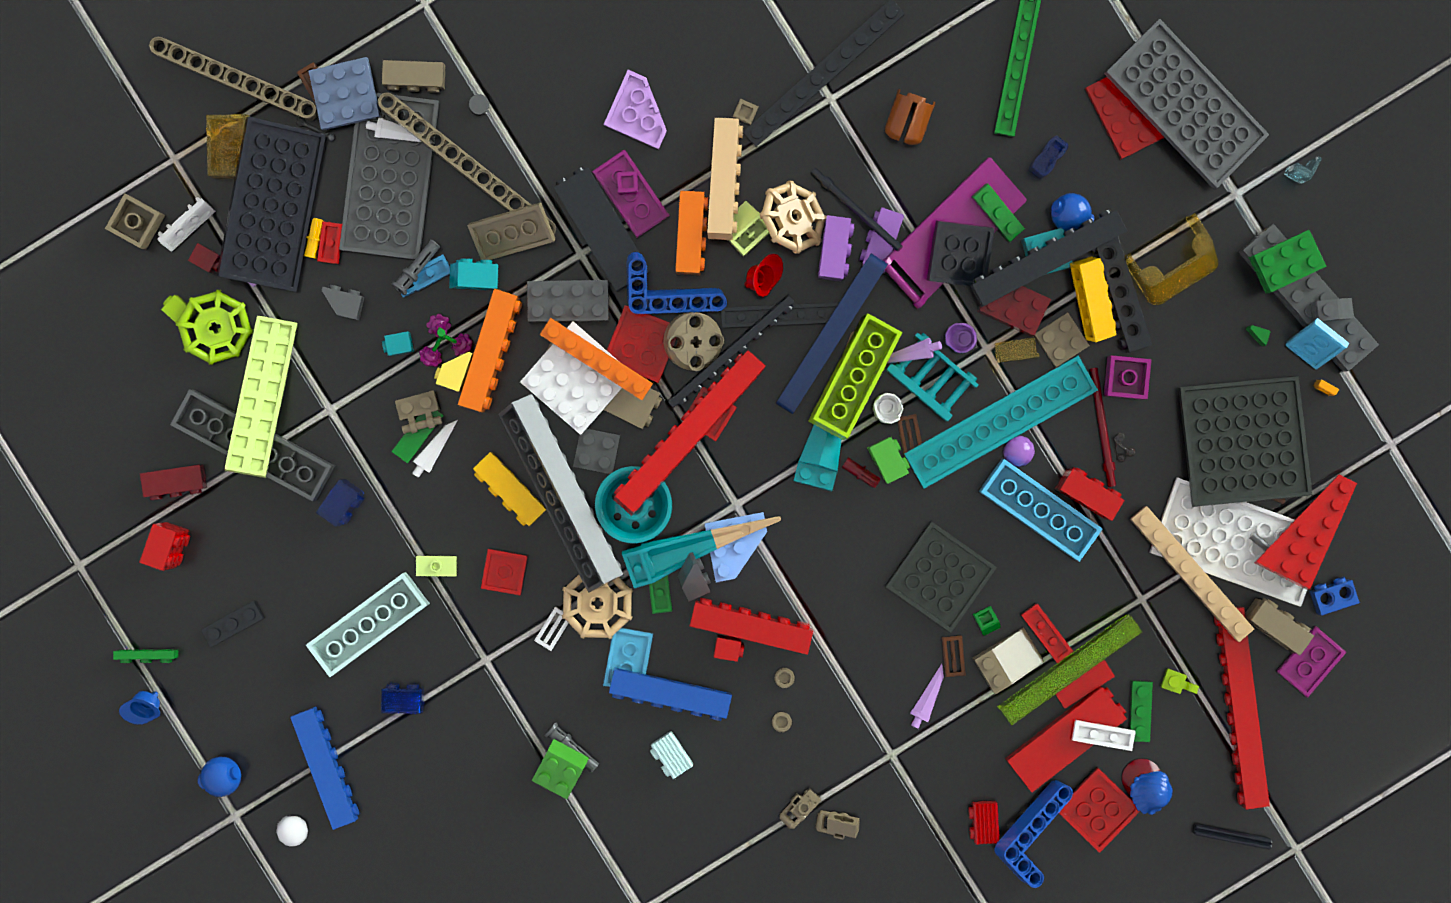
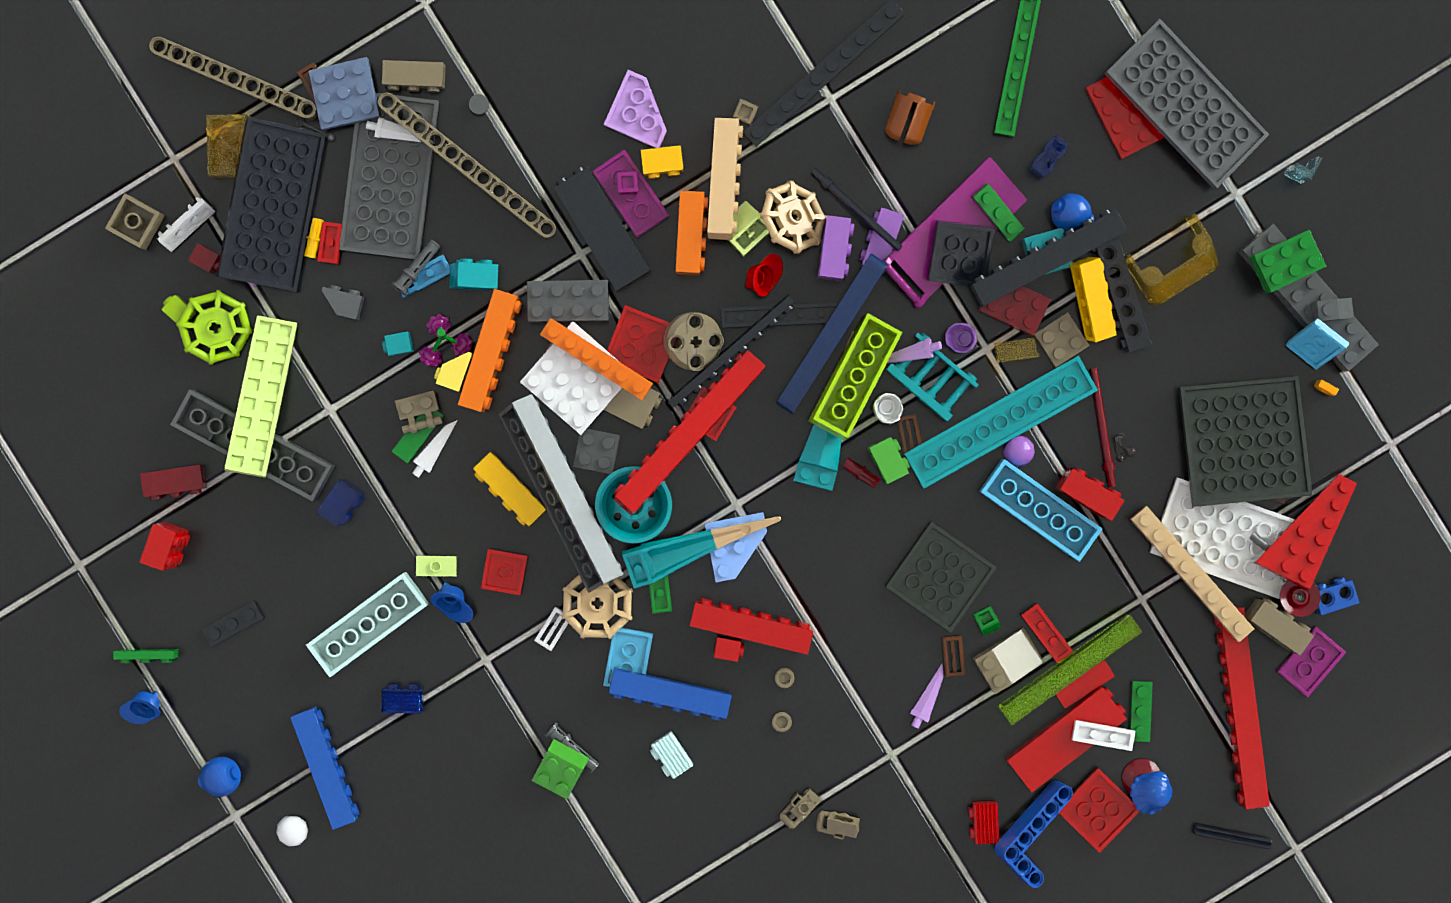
dark tan plate [467,202,555,260] -> none
blue beam [627,252,727,314] -> none
dark grey slope [678,552,711,602] -> none
magenta brick [1104,355,1151,400] -> none
lime plate [1161,668,1199,694] -> none
green slope [1246,325,1270,346] -> none
none -> blue piece [430,583,474,623]
none -> yellow brick [641,145,684,179]
none -> dark red dish [1280,581,1320,617]

